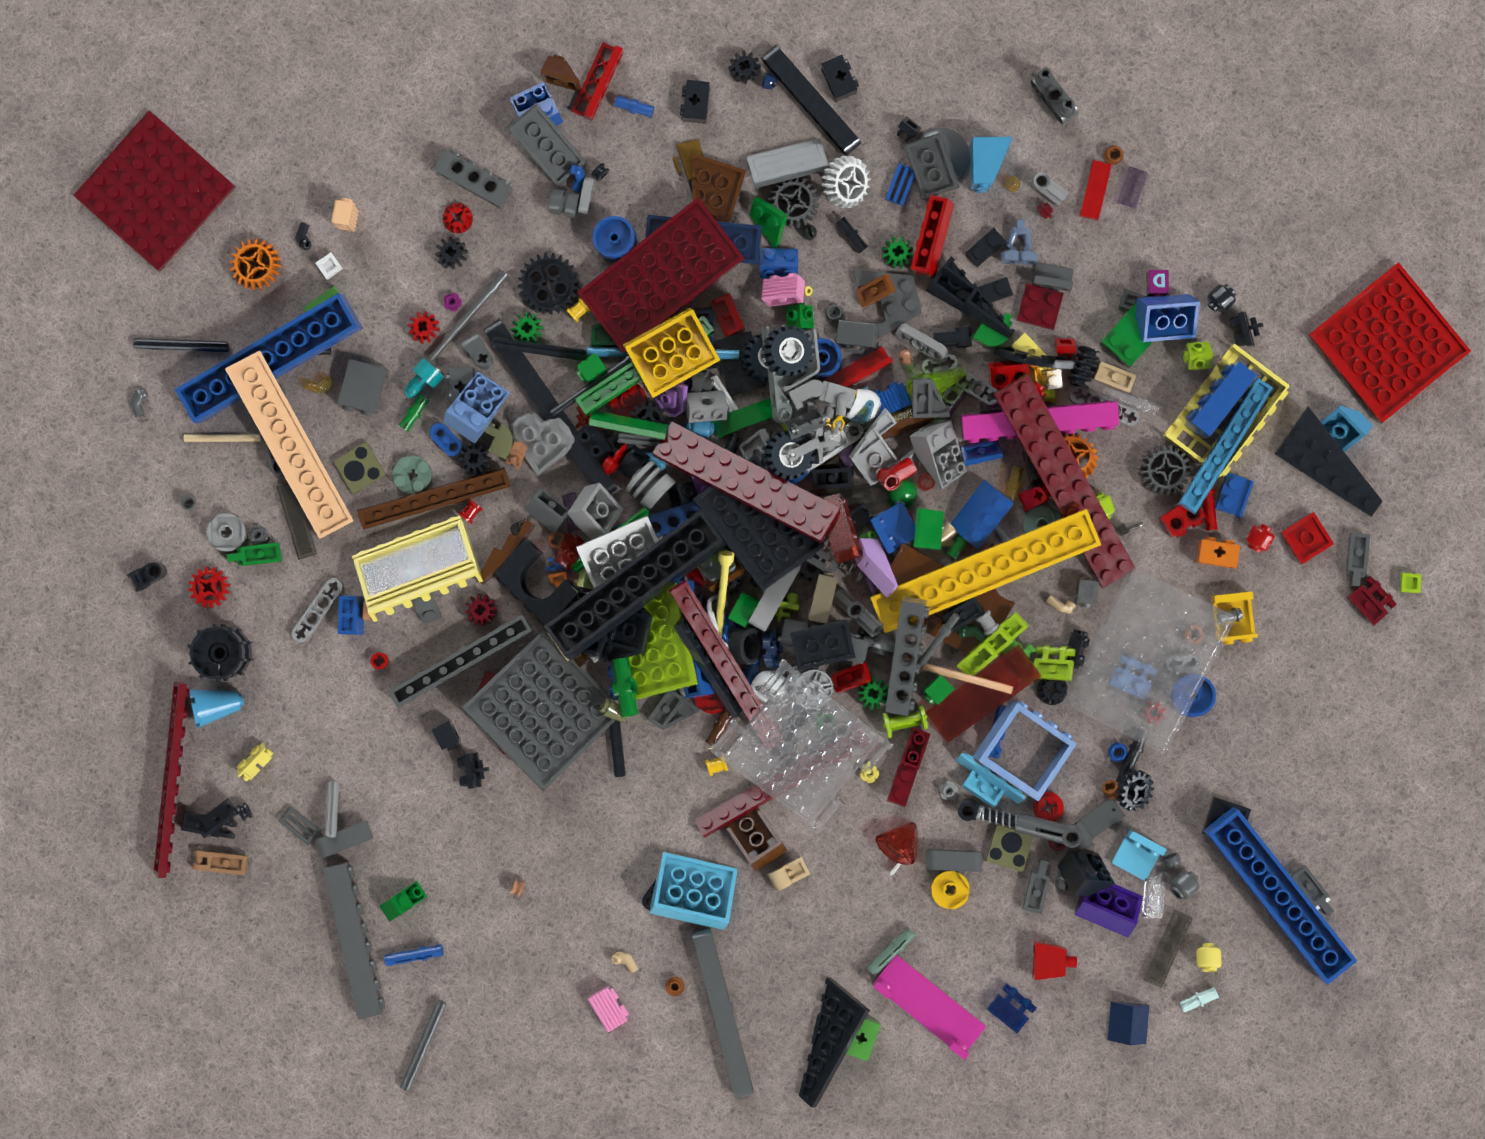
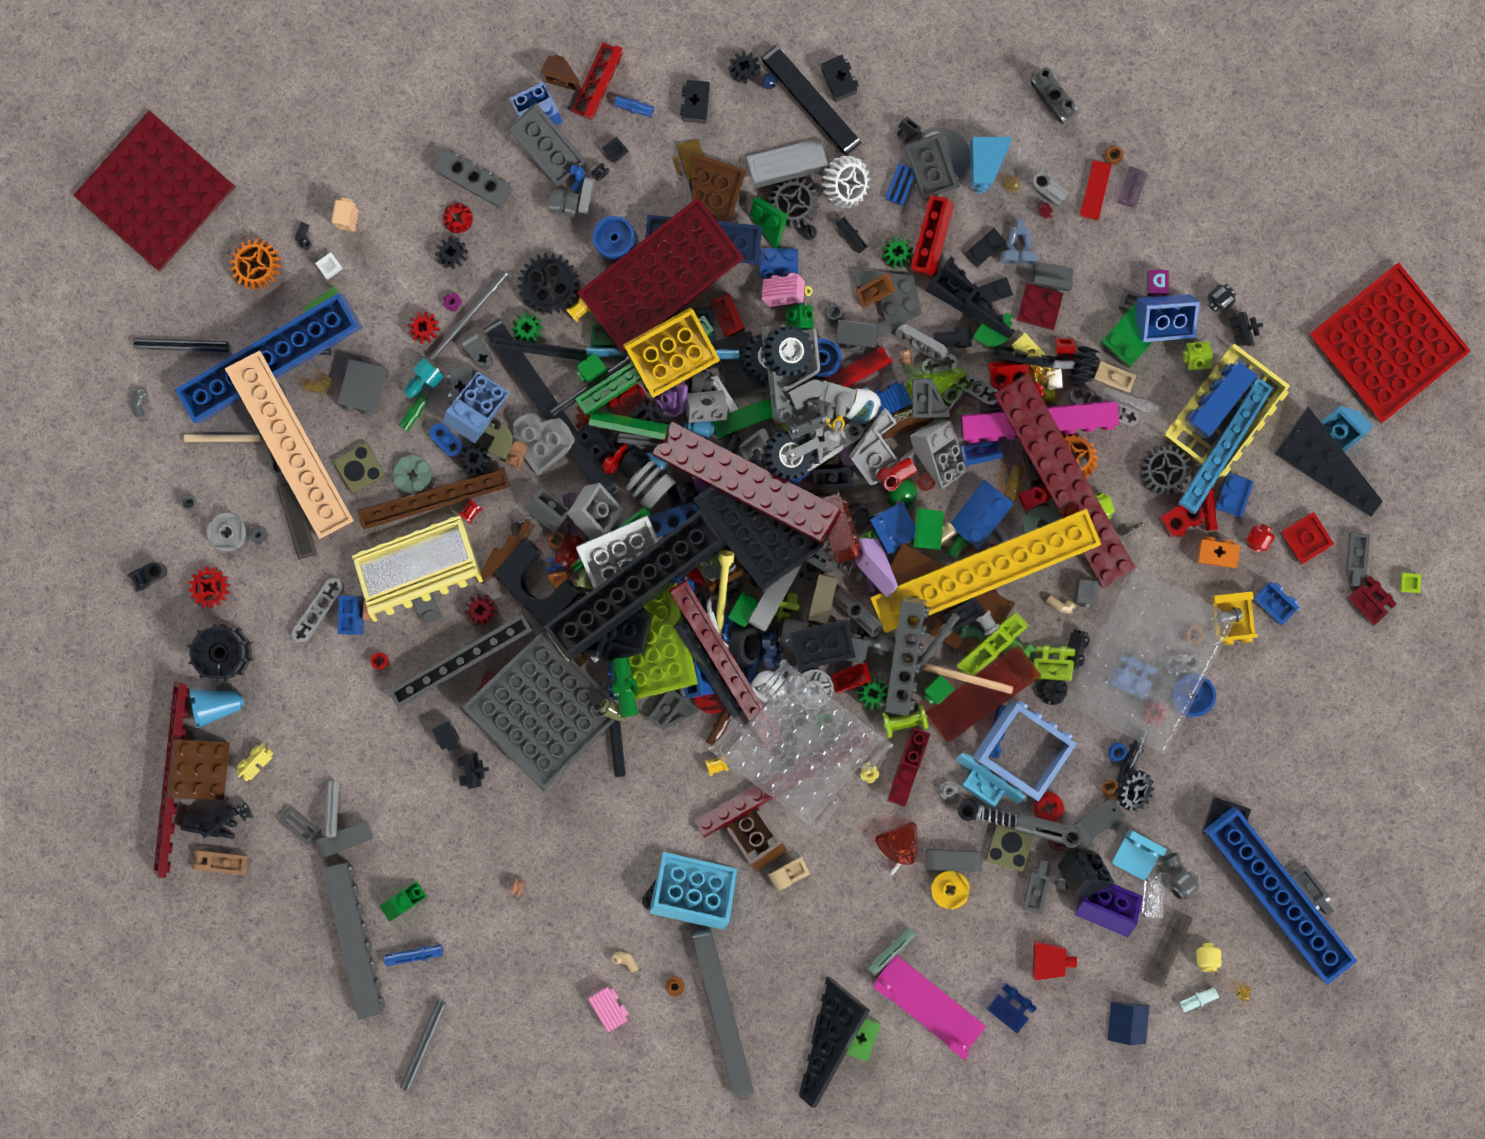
green hinge [227,542,282,566] -> none
none -> reddish brown plate [167,739,230,800]
none -> black plate [602,136,629,164]
none -> clear yellow hinge [1236,985,1251,1002]
none -> blue bracket [1253,582,1300,625]

